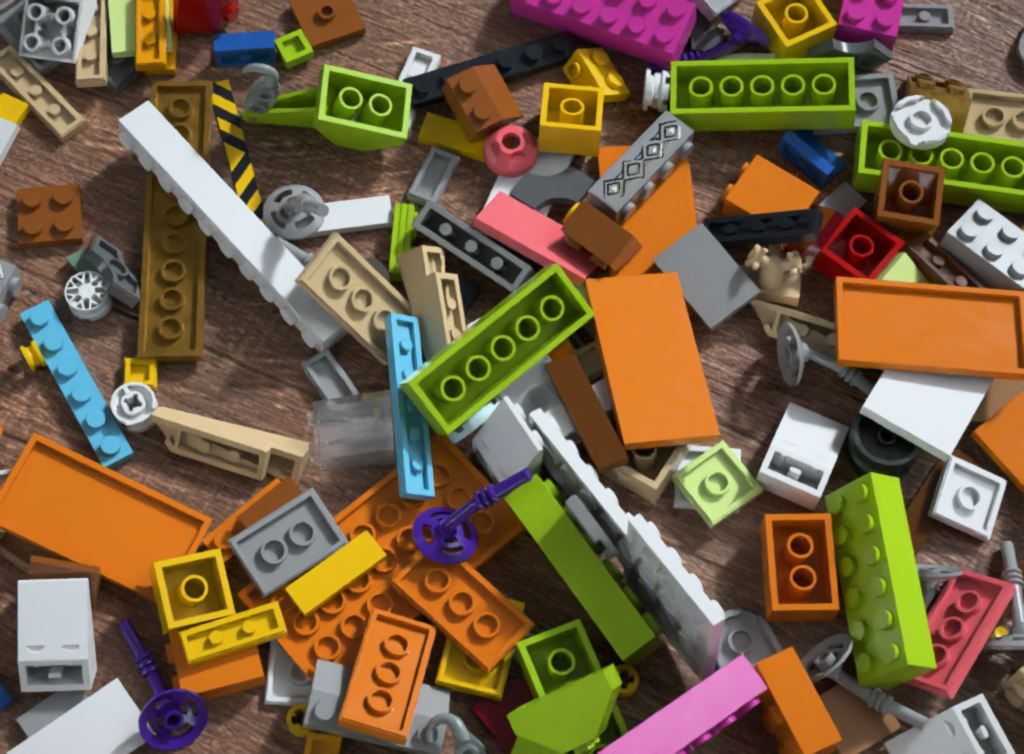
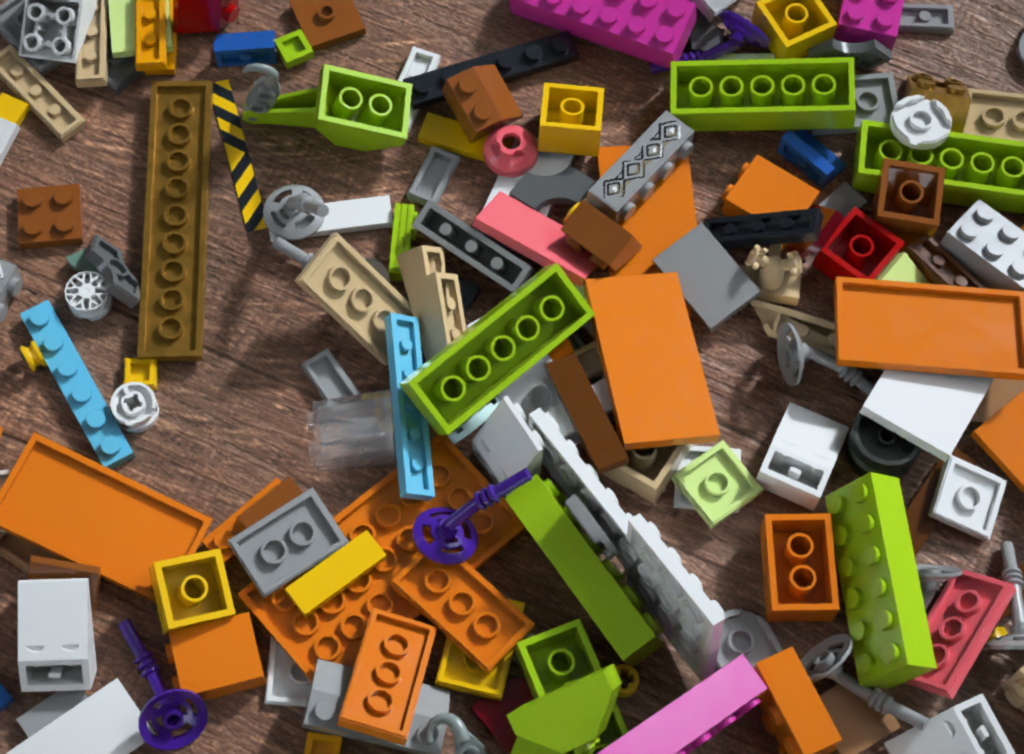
white brick [118,100,349,352] -> none
tan wedge [149,406,313,485] -> none
yellow tile [178,601,288,667] -> none
yellow bush [286,703,315,738] -> none
yellow bracket [563,48,631,103] -> none
white wheel [642,68,670,112] -> none

